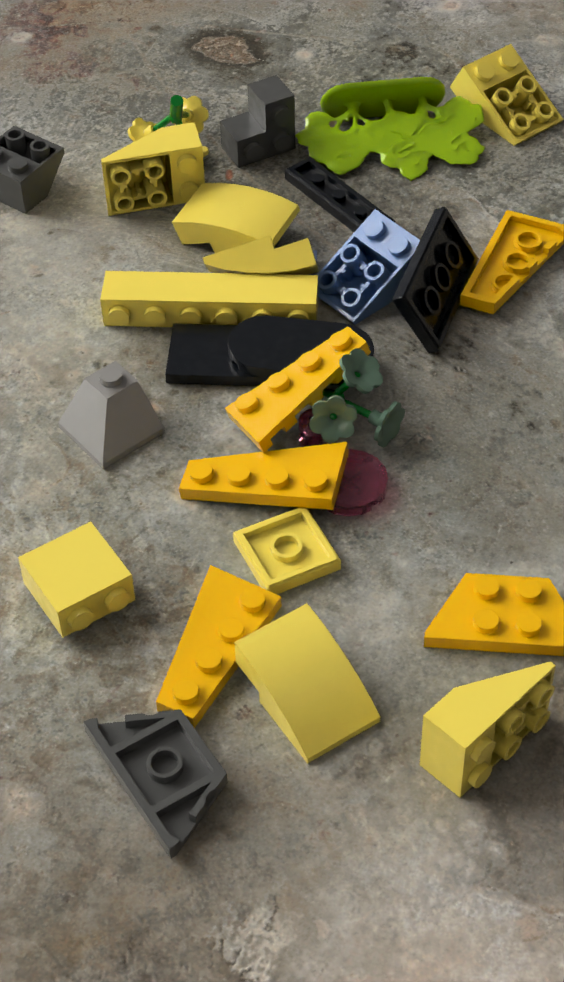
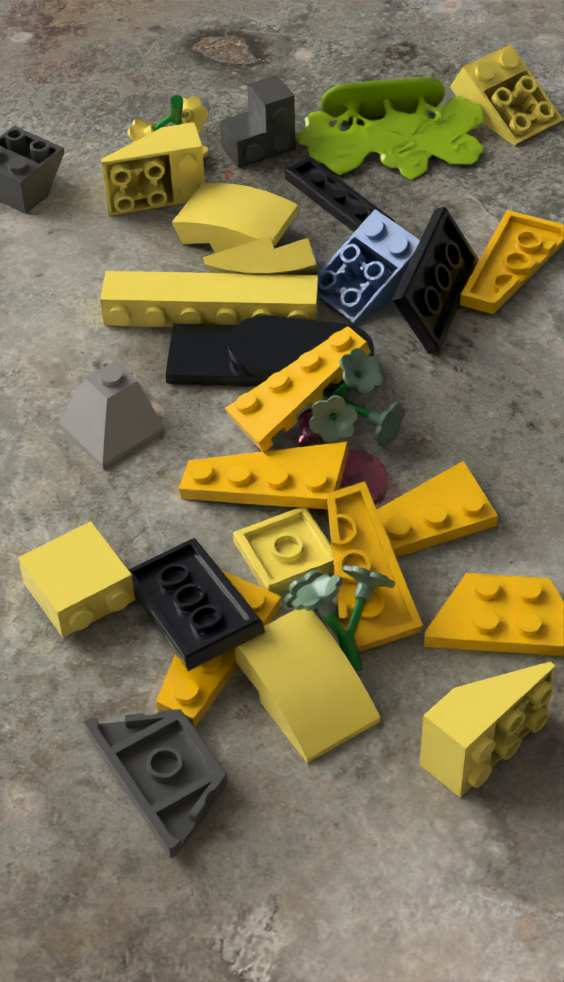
none -> black tile [129,538,266,671]
none -> sand green plant [284,565,395,672]
none -> yellow wing [327,481,423,652]
none -> yellow wing [377,461,498,558]

